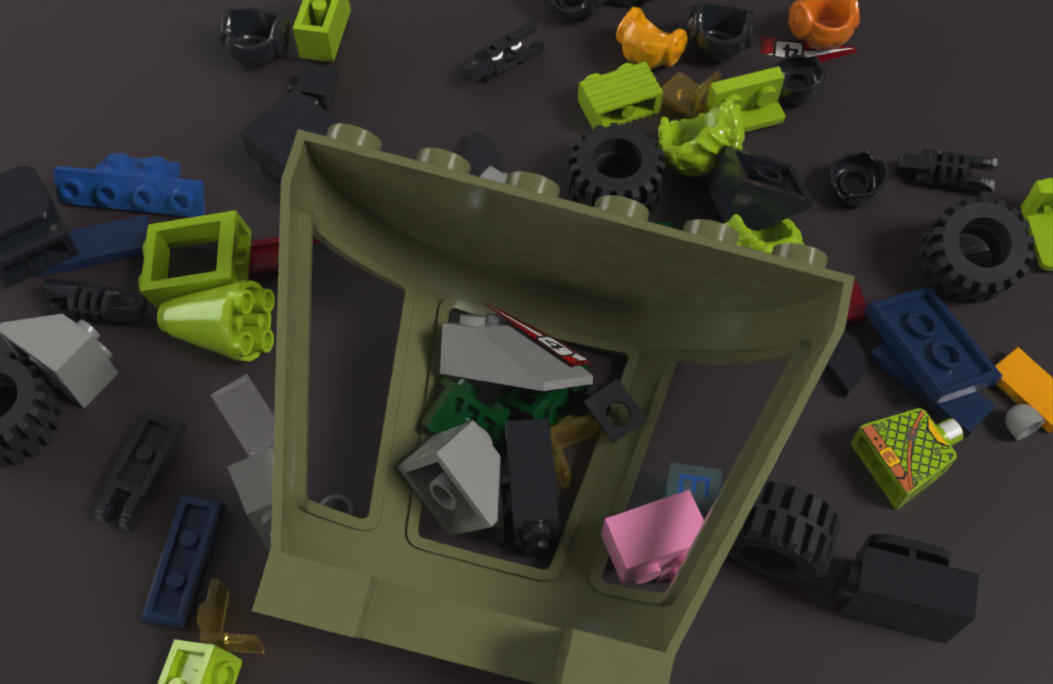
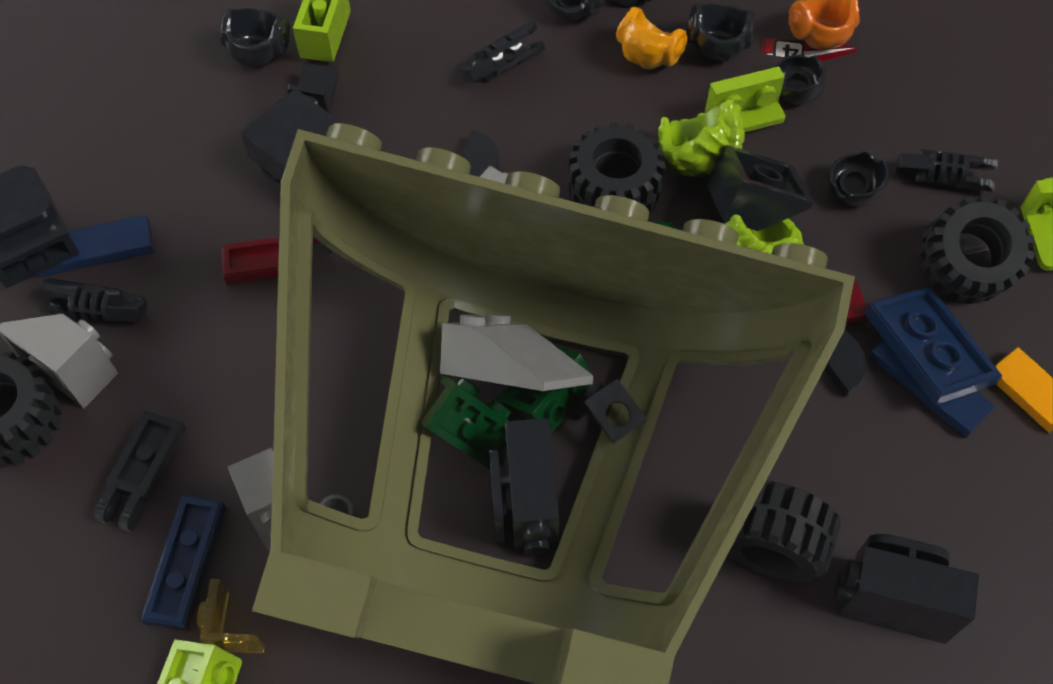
blue bracket [53,153,206,217] -> none
lime window [138,210,252,309] -> none
lime cone [157,280,275,362] -> none
clear tile [211,374,274,457] -> none
light grey slope [397,420,500,536] -> none
sticker [484,303,592,367] -> none
clear yellow bracket [550,413,601,489] -> none
lime brick [578,61,663,131] -> none
bright pink brick [601,490,704,584] -> none
clear yellow bracket [662,71,721,119] -> none
clear light blue brick [664,462,723,520] -> none
torso [850,408,964,510] -> none
light grey hinge [1005,404,1045,440] -> none

